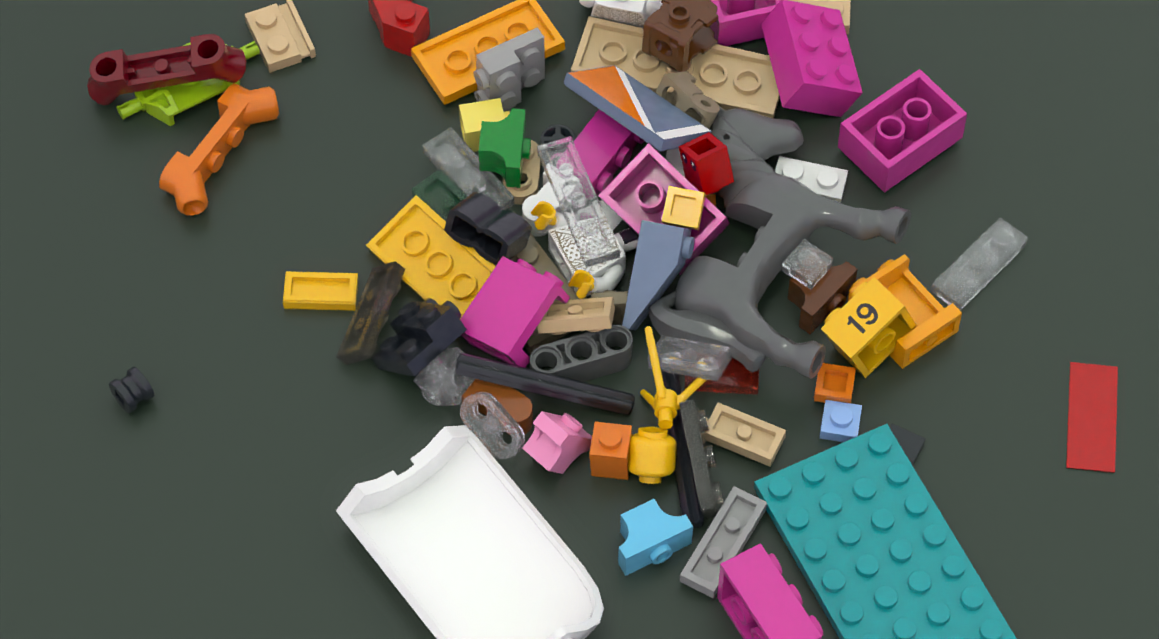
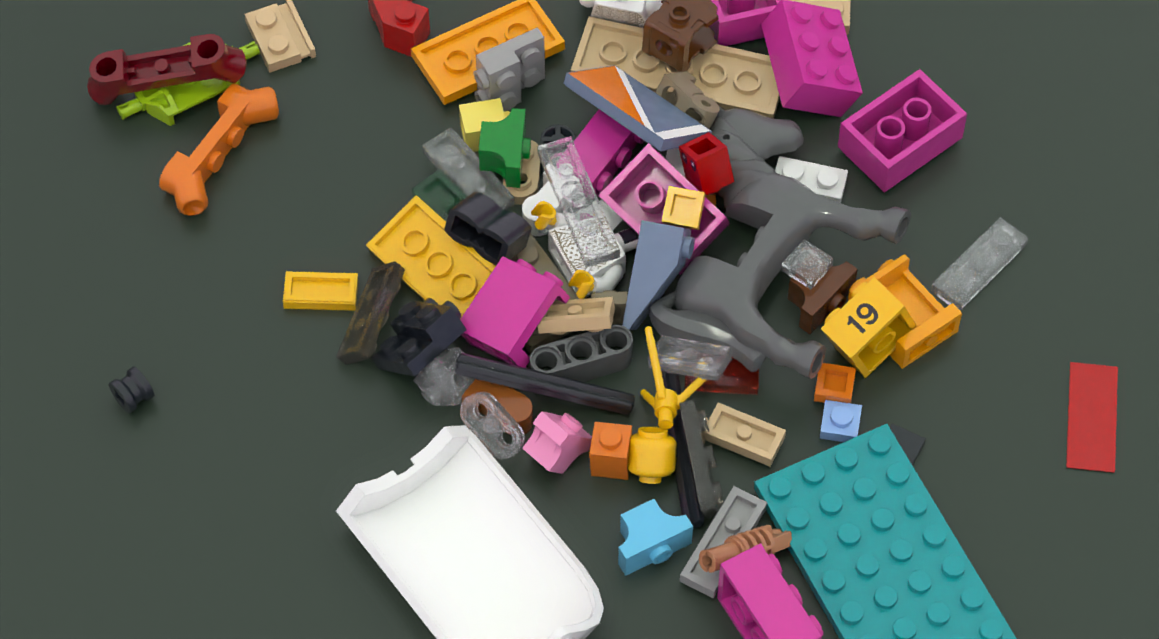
none -> nougat hinge [699,525,792,573]

